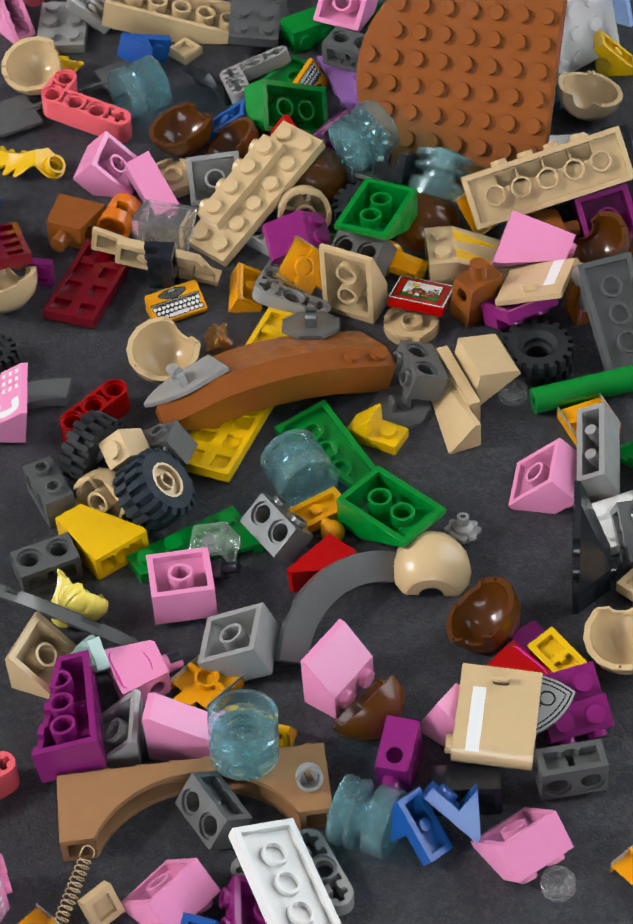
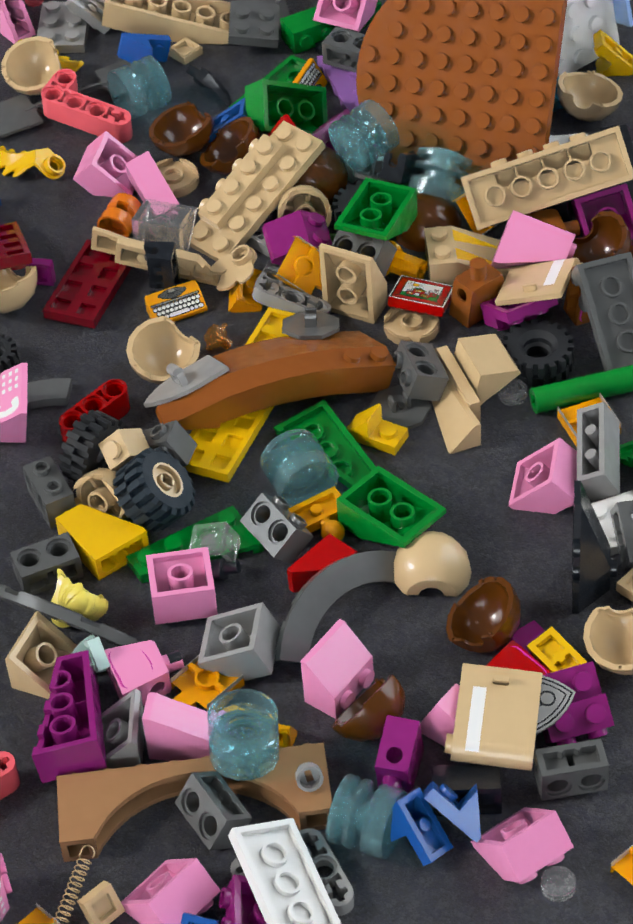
dark orange torso [46,193,106,252] -> none
light grey slope [186,151,240,208] -> none
light grey beam [220,46,291,105] -> none
light grey plant [444,512,482,545] -> none
none -> tan plate [209,245,257,291]

